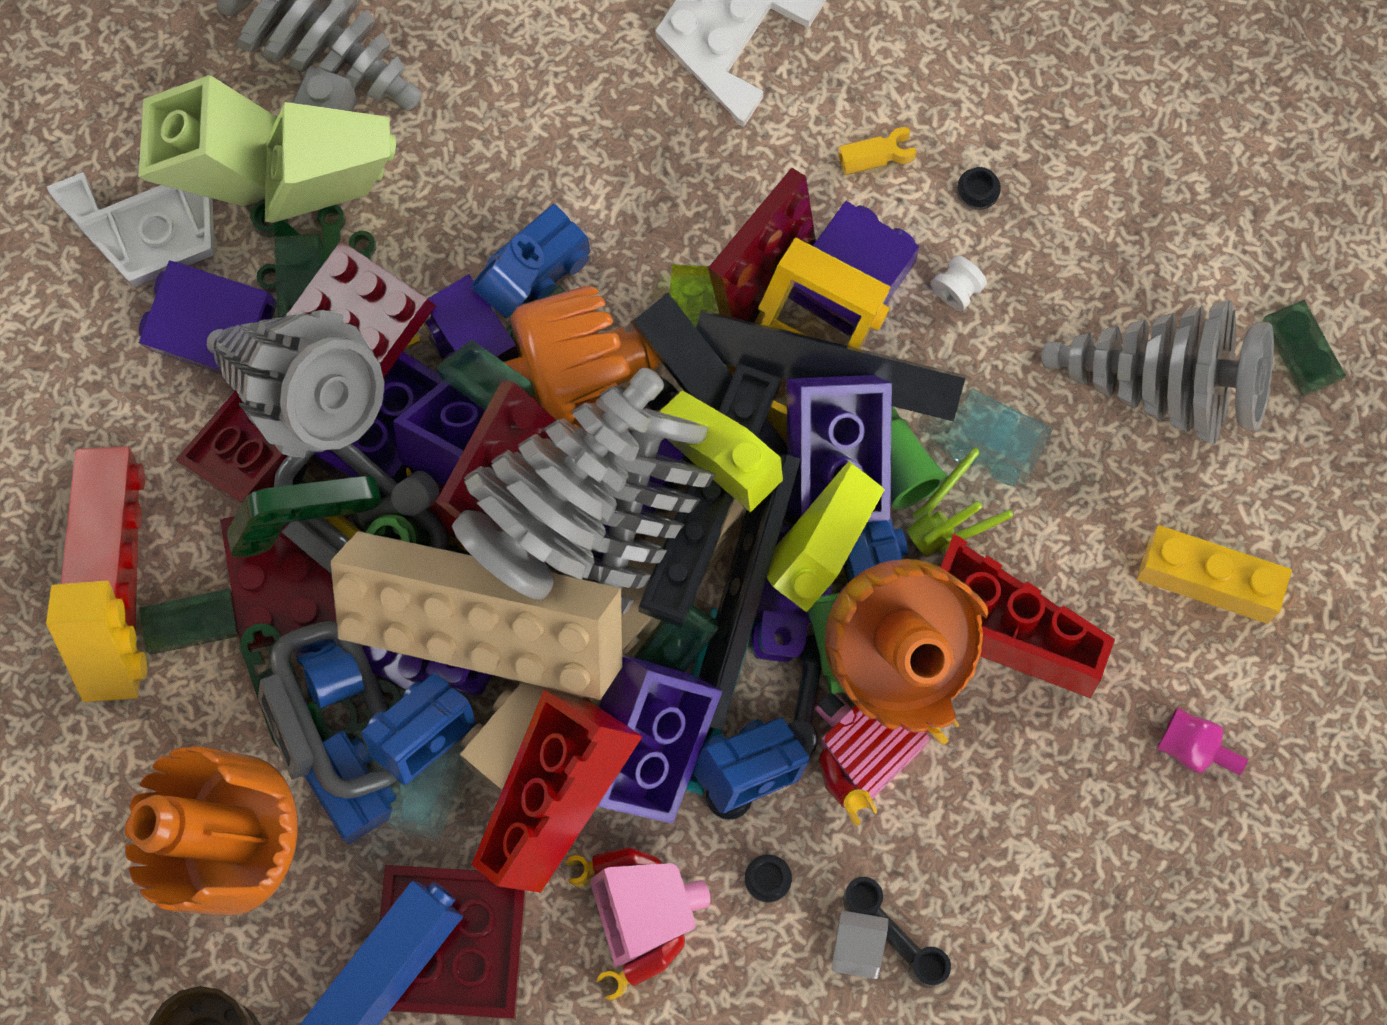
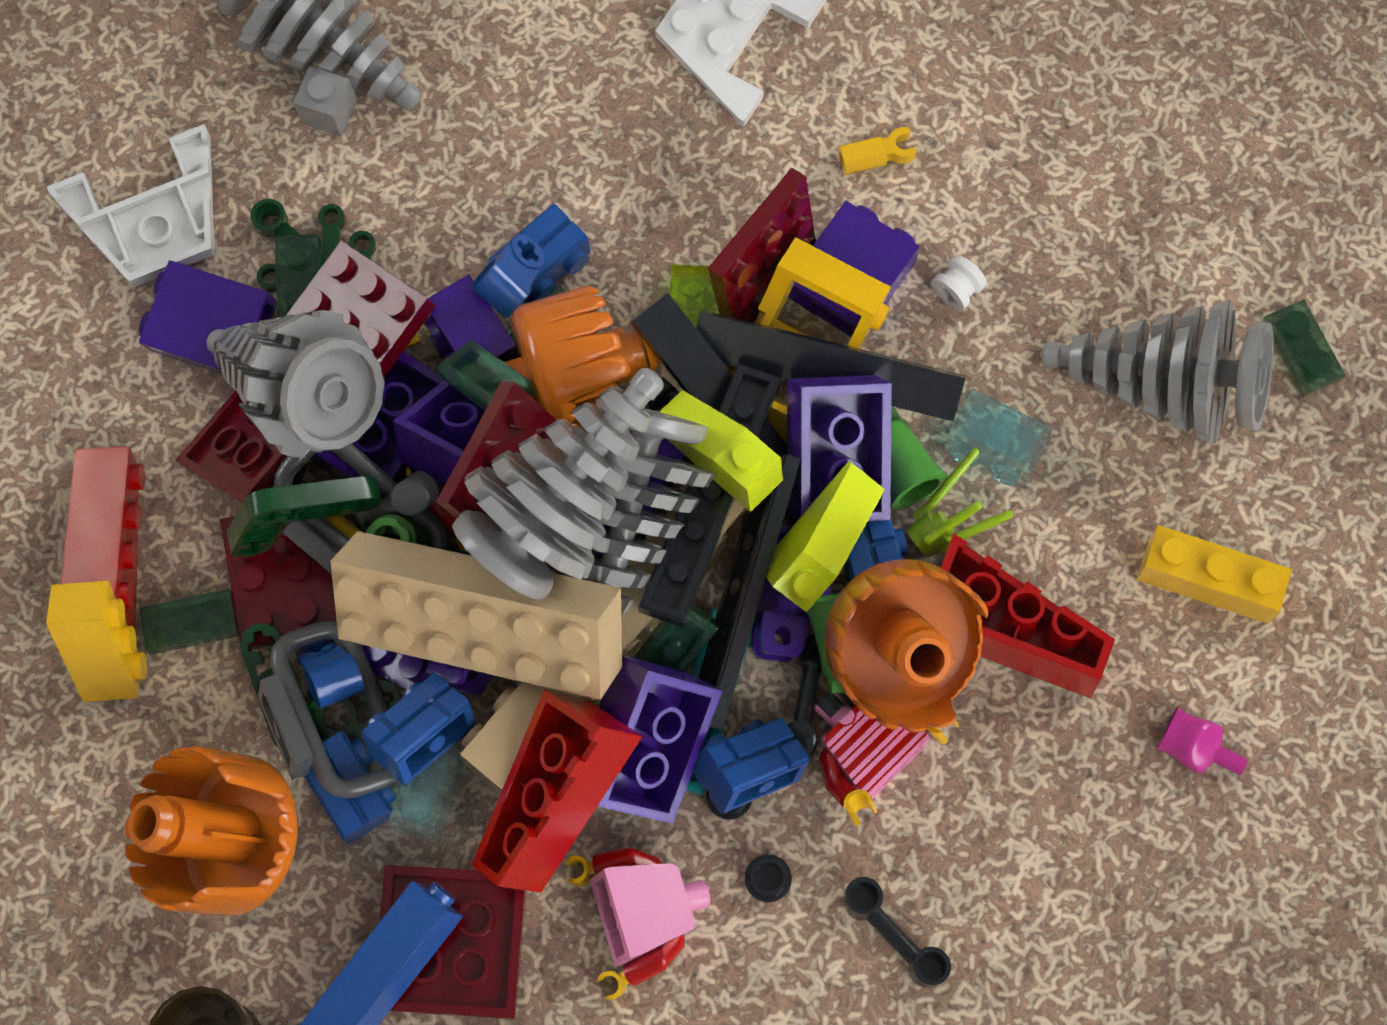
yellowish green slope [138,75,277,207] -> none
yellowish green slope [265,102,396,223] -> none
light grey piece [831,910,888,979] -> none
black plate [957,167,1001,210] -> none

